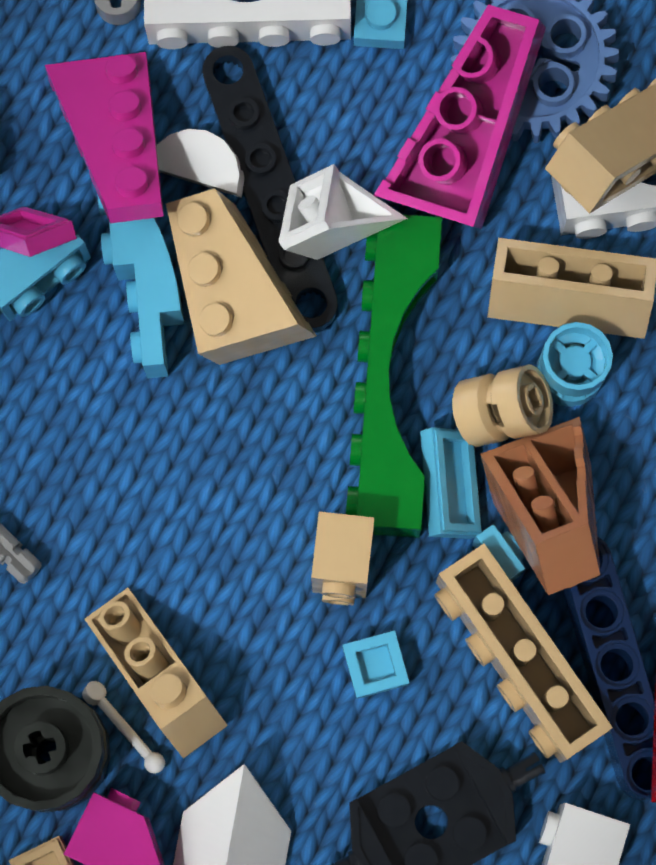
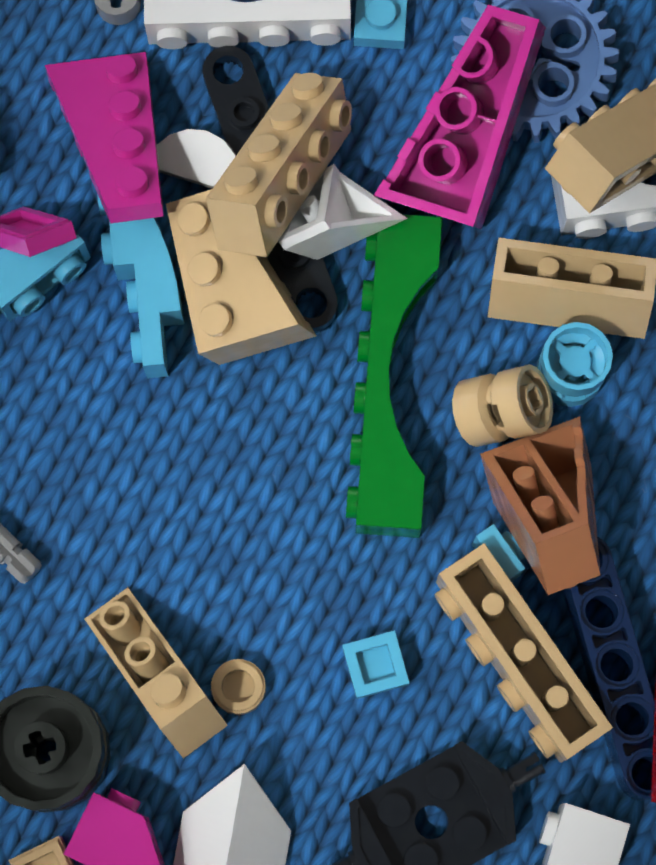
white hinge [82,681,165,774] -> none
tan brick [311,512,374,605] -> none
medium azure tile [420,427,482,539] -> none
none -> tan brick [206,73,352,257]
none -> tan tile [211,659,266,715]

